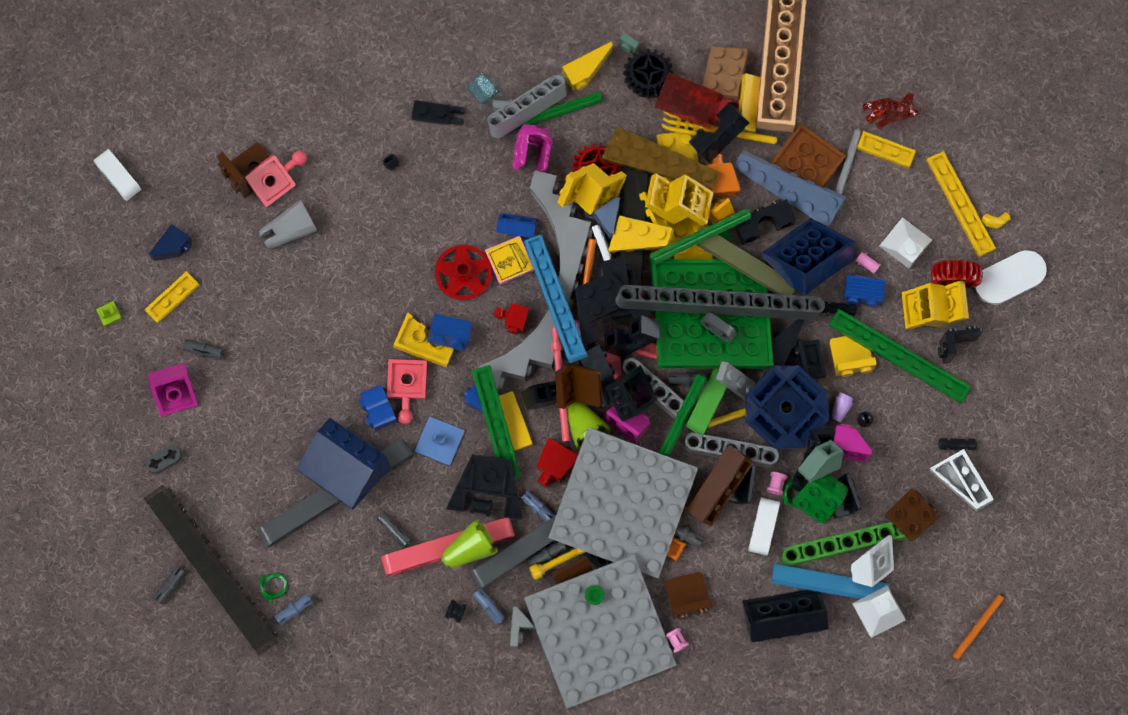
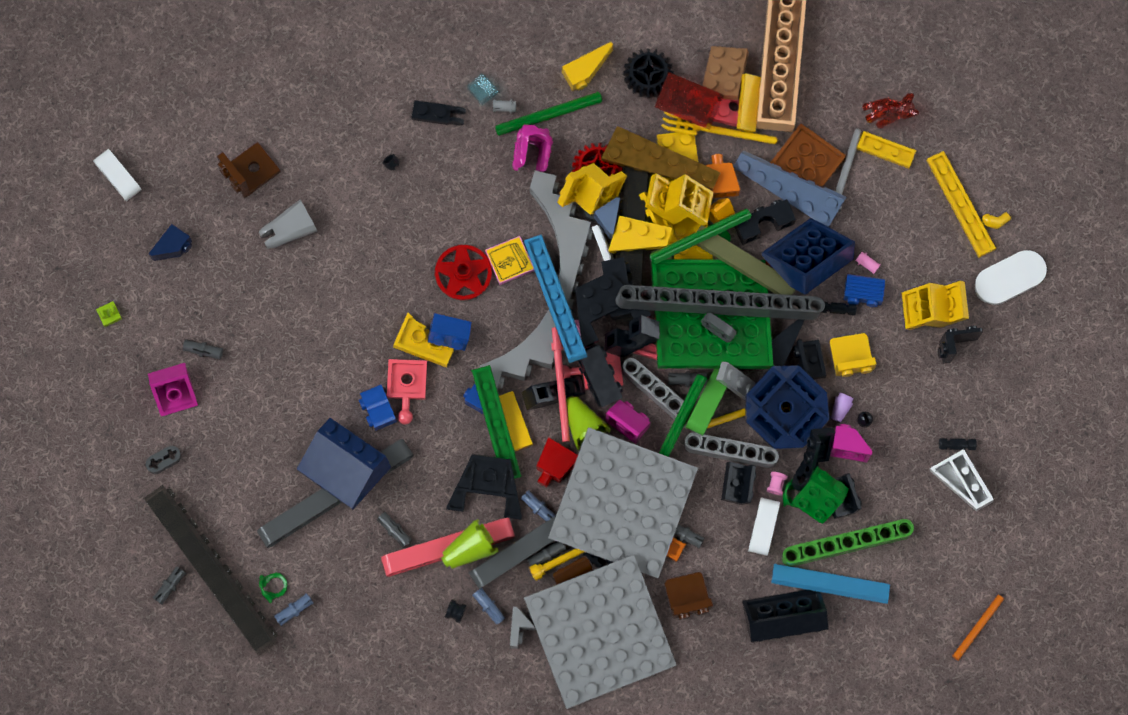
yellow tile [144,271,200,324] -> none
coral plate [243,151,307,207] -> none
medium blue piece [414,416,465,466] -> none
black bush [470,496,493,517] -> none
light grey beam [487,75,567,138] -> none
red brick [494,303,530,335] -> none
blue slope [496,213,537,238] -> none
reddish brown bracket [555,364,603,409] -> none
orange bar [583,239,596,284] -> none
green tile [584,585,605,605] -> none
black window [605,365,658,421] -> none
sand green plate [619,33,639,53] -> none
bright pink bush [665,628,690,653] -> none
reddish brown brick [687,445,754,527] -> none
black arch [689,102,750,163] -> none
sand green slope [798,440,844,483] -> none
green tile [828,309,971,404] -> none
white slope [851,535,894,587] -> none
white slope [853,585,906,638] -> none
white slope [880,217,932,269] -> none
reddish brown bracket [886,488,940,541] -> none
red gear [931,259,983,289] -> none

